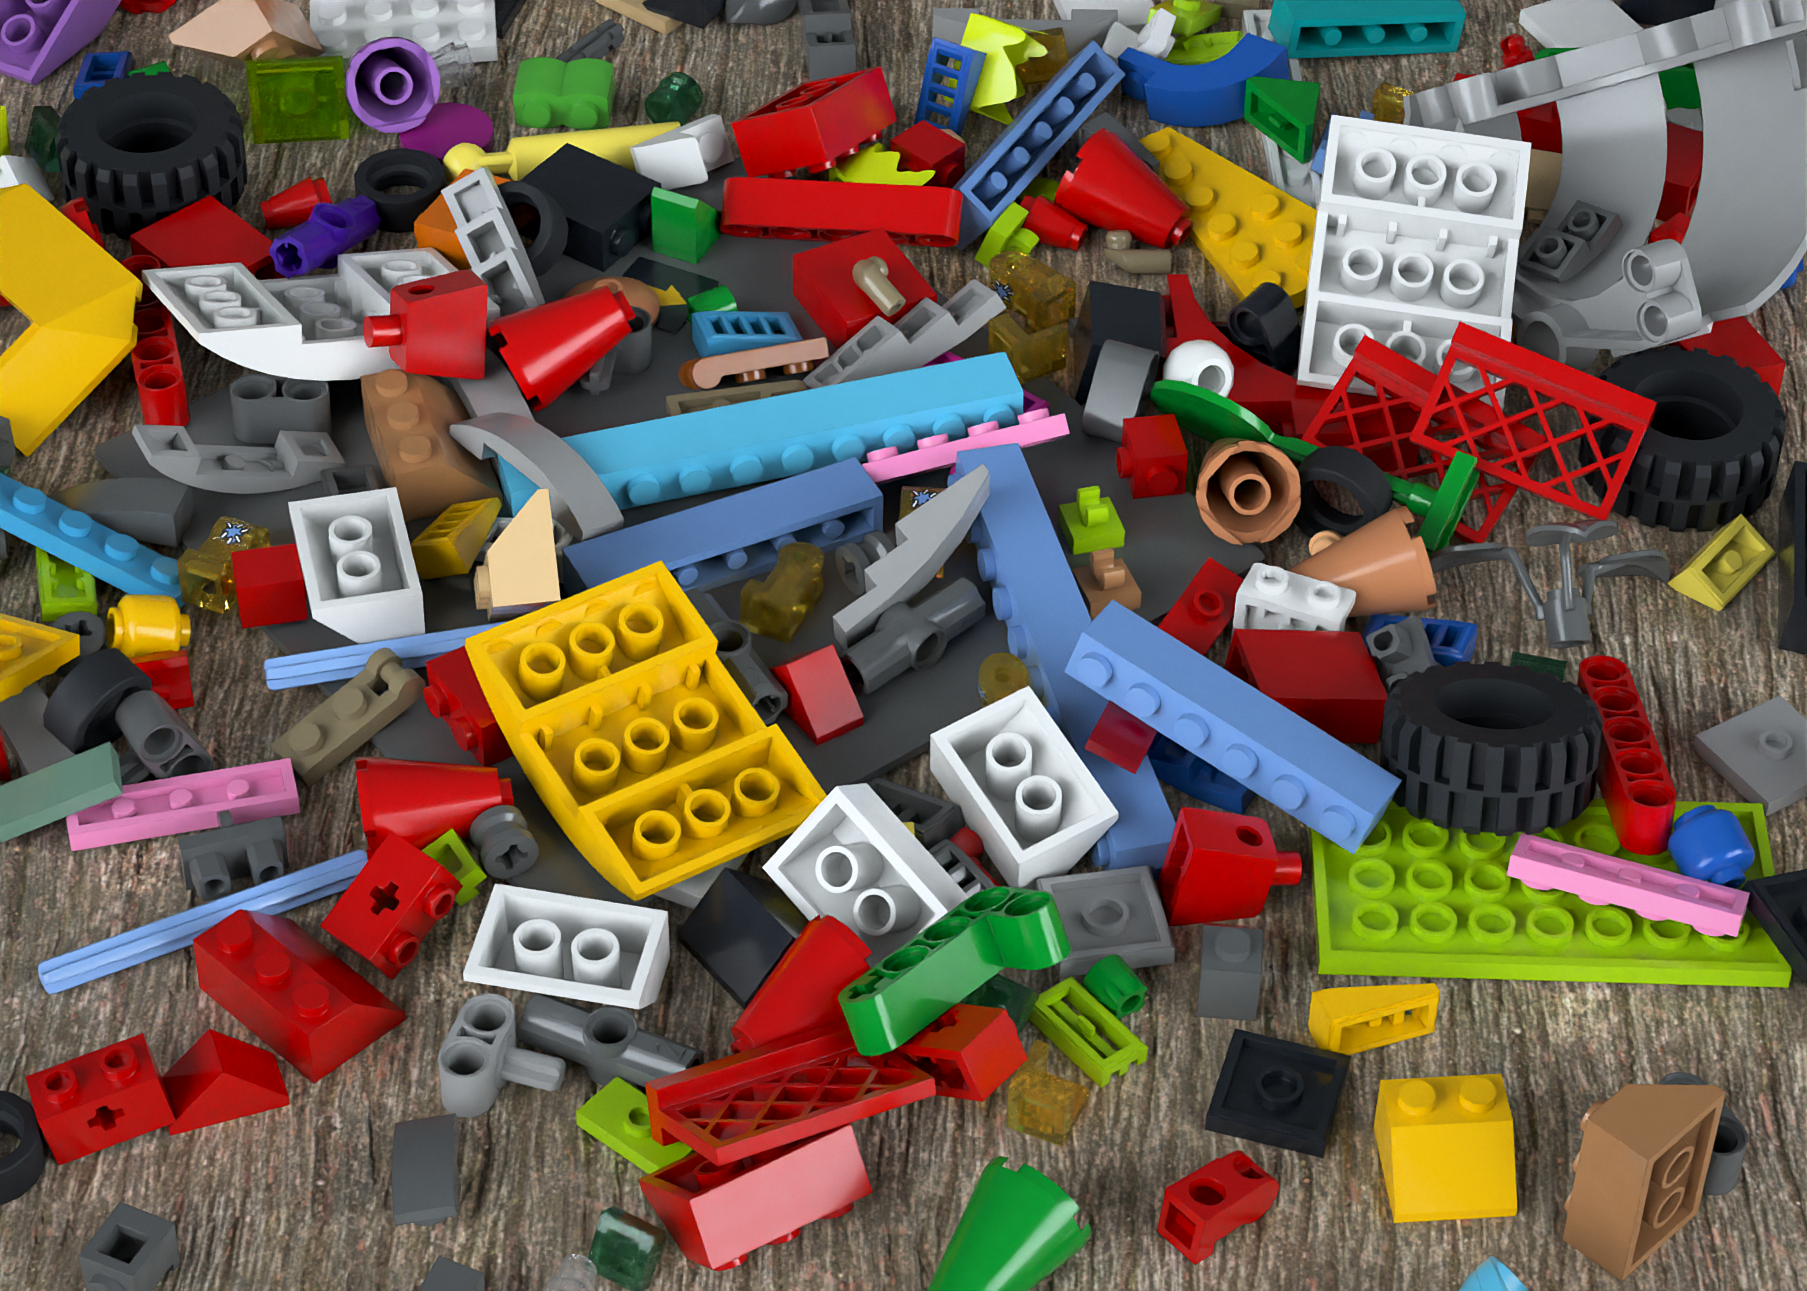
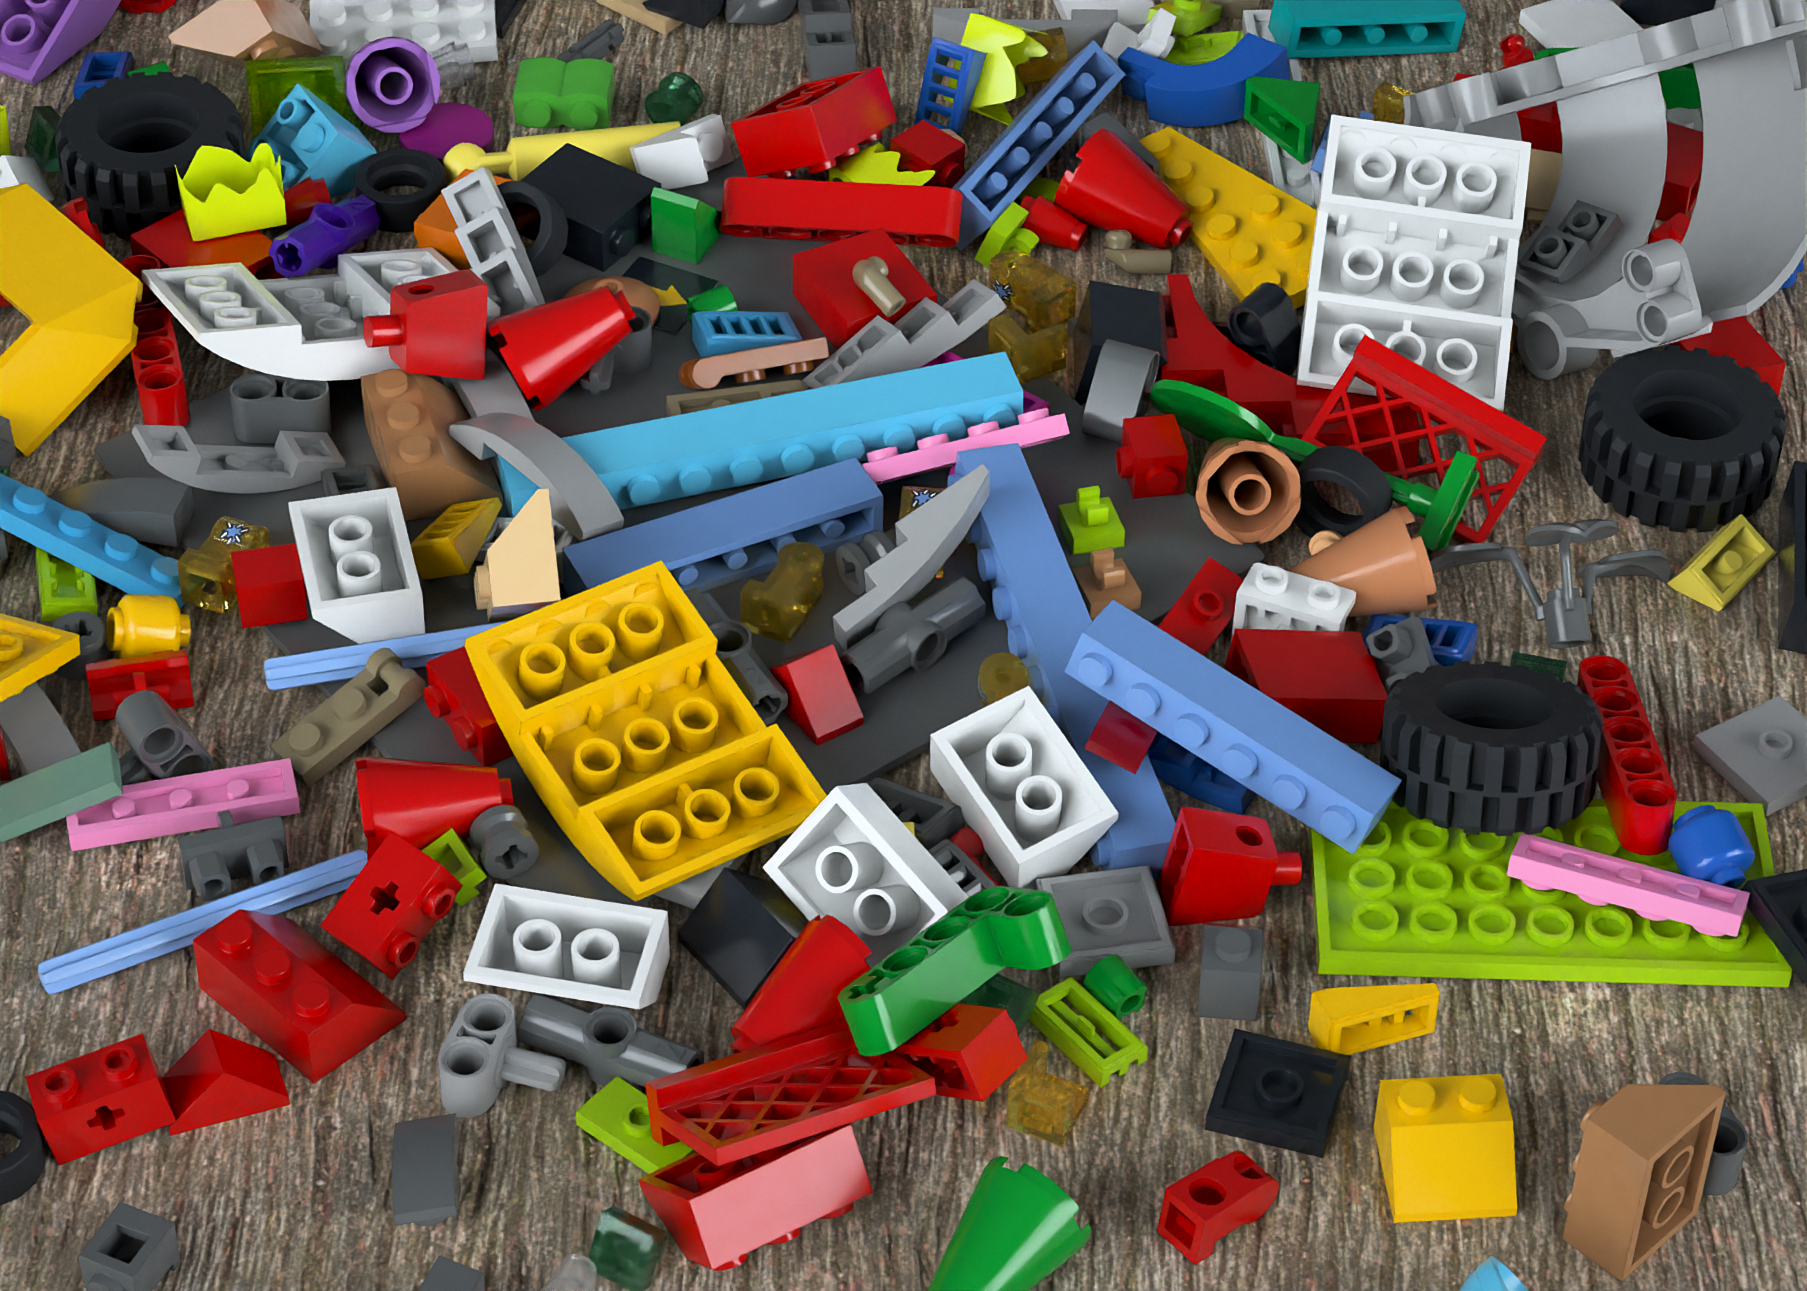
black tyre [43,648,152,755] -> none
white piece [1163,340,1234,397] -> none
red fence [1409,322,1657,520] -> none
none -> neon yellow piece [175,143,287,242]
none -> medium azure slope [245,83,378,198]

